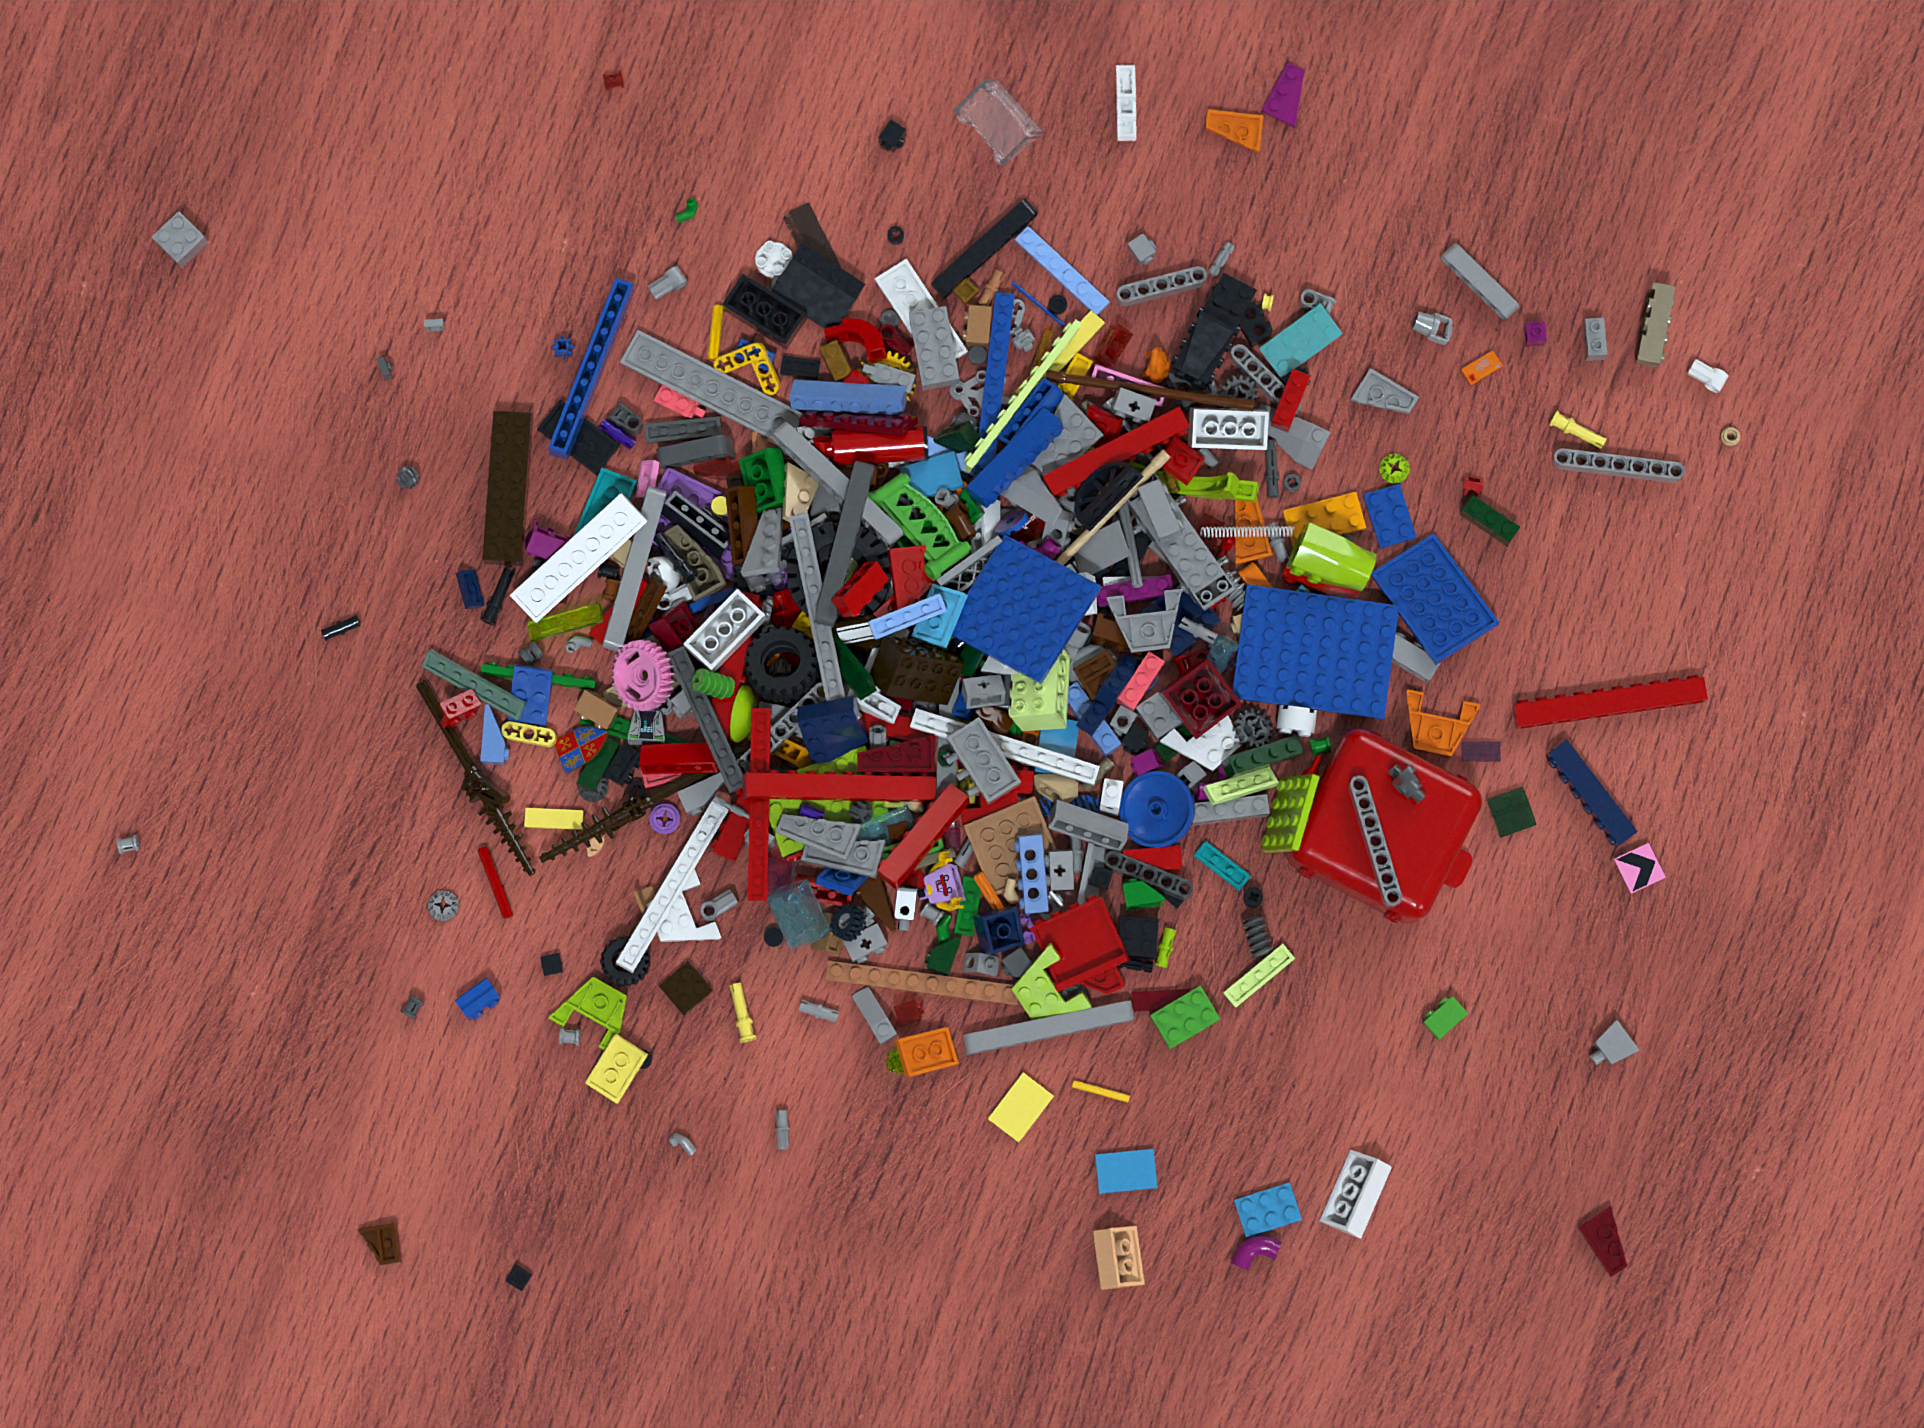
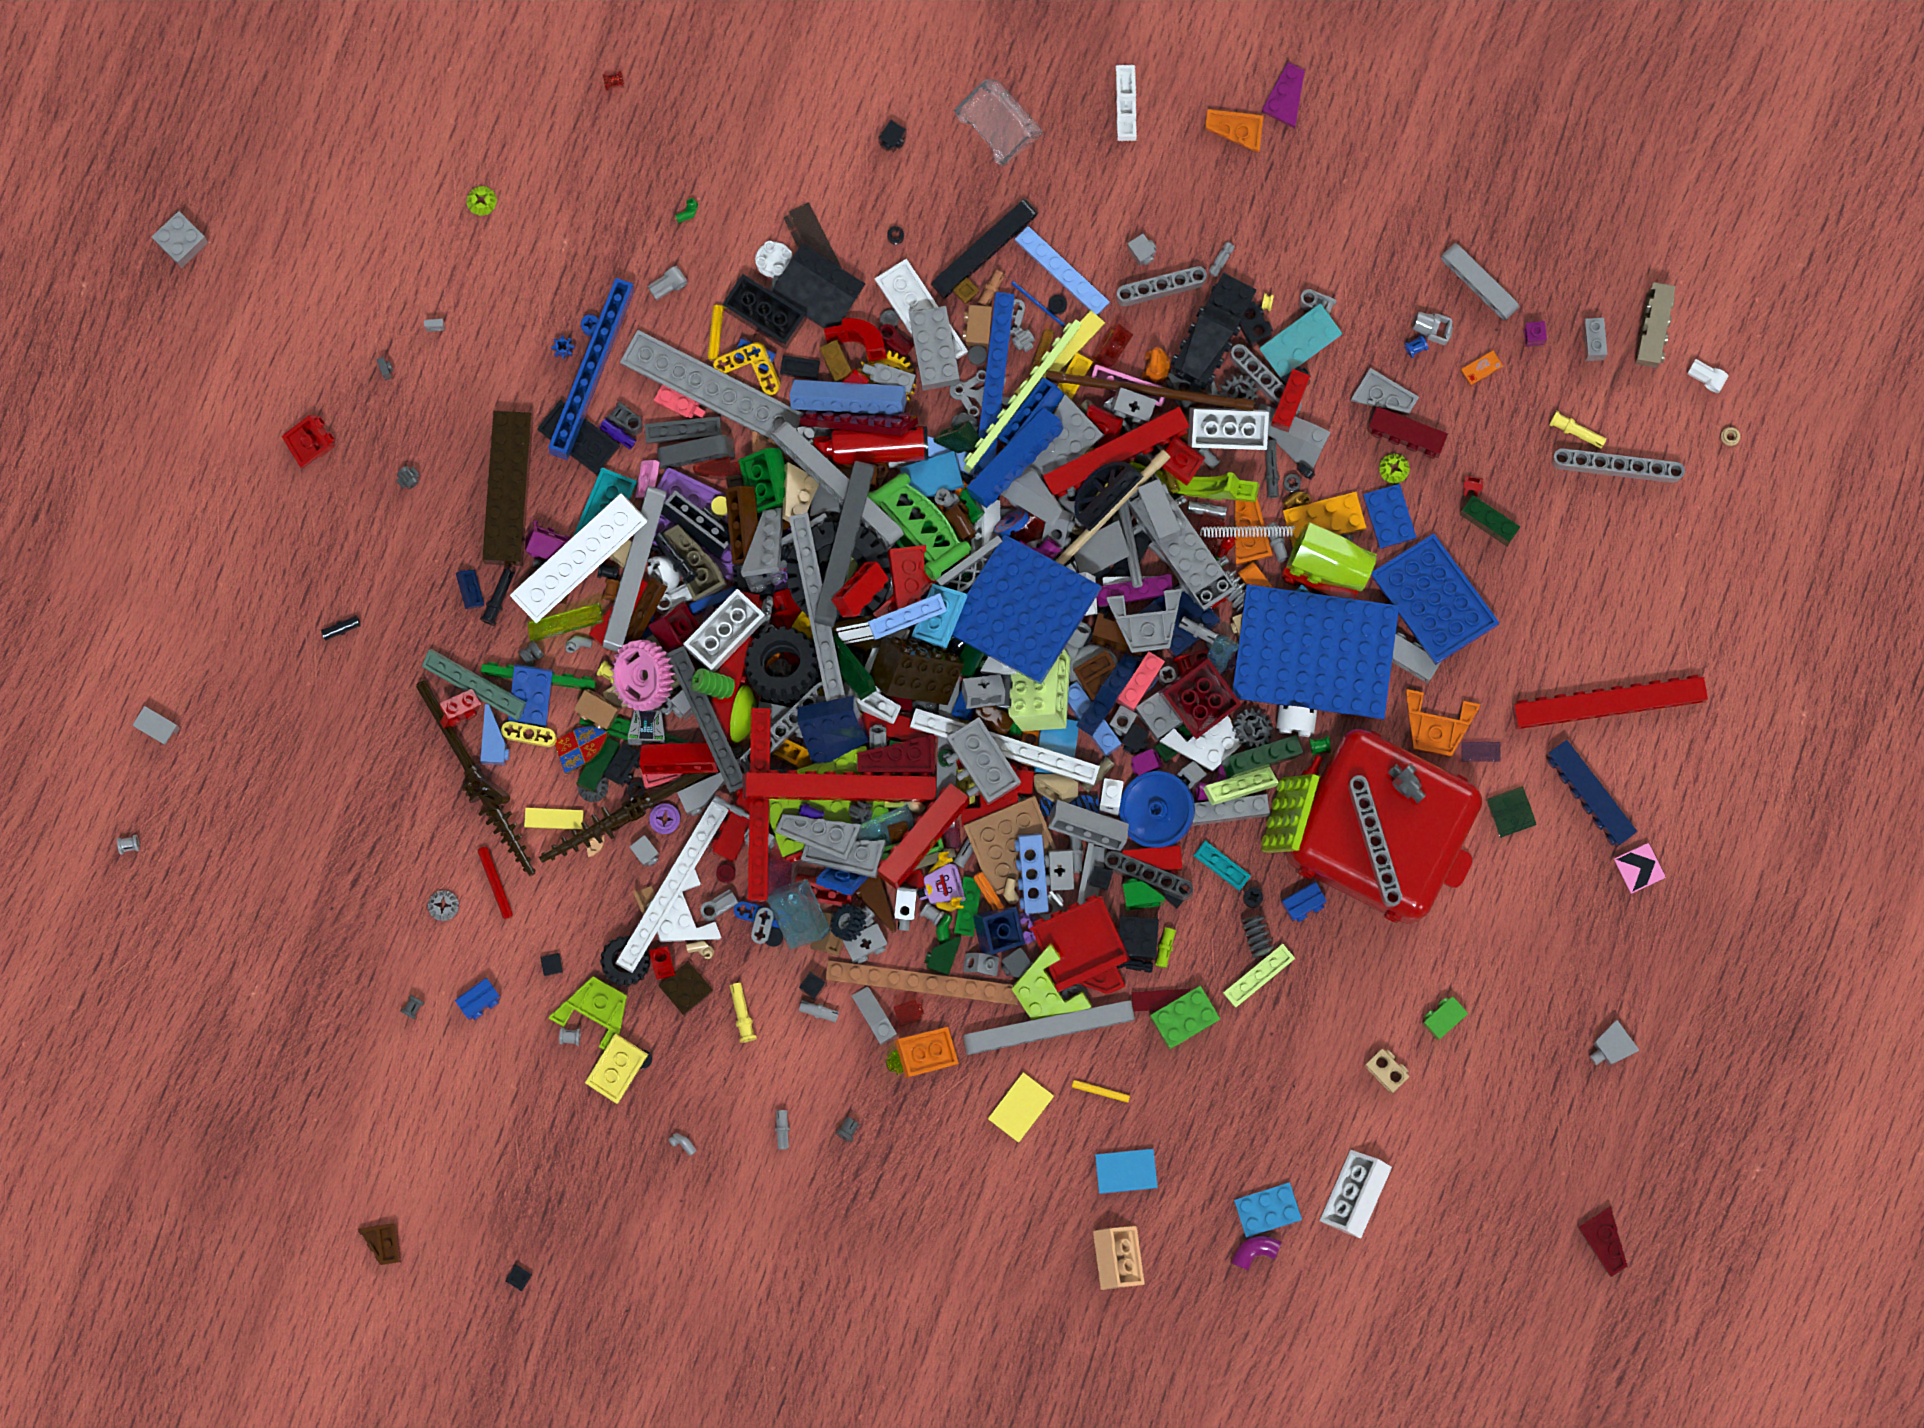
none -> light grey panel [133,706,180,745]
none -> red plate [281,415,336,468]
none -> lime gear [467,186,497,216]
none -> blue wheel [581,315,599,337]
none -> light yellow bush [597,661,614,684]
none -> light grey brick [630,835,660,867]
none -> red brick [649,946,675,980]
none -> tan arm [686,941,714,959]
none -> dark red tile [716,864,736,884]
none -> blue beam [734,901,789,929]
none -> light grey beam [751,908,774,944]
none -> black brick [799,972,827,1001]
none -> dark grey bush [835,1117,859,1143]
none -> light grey bush [1158,666,1176,686]
none -> light grey pin [1187,500,1227,519]
none -> blue brick [1281,882,1327,923]
none -> pearl gold arm [1282,492,1311,509]
none -> black tile [1297,463,1315,480]
none -> tan brick [1364,1048,1410,1094]
none -> dark red brick [1368,406,1448,459]
none -> blue bush [1404,335,1429,358]

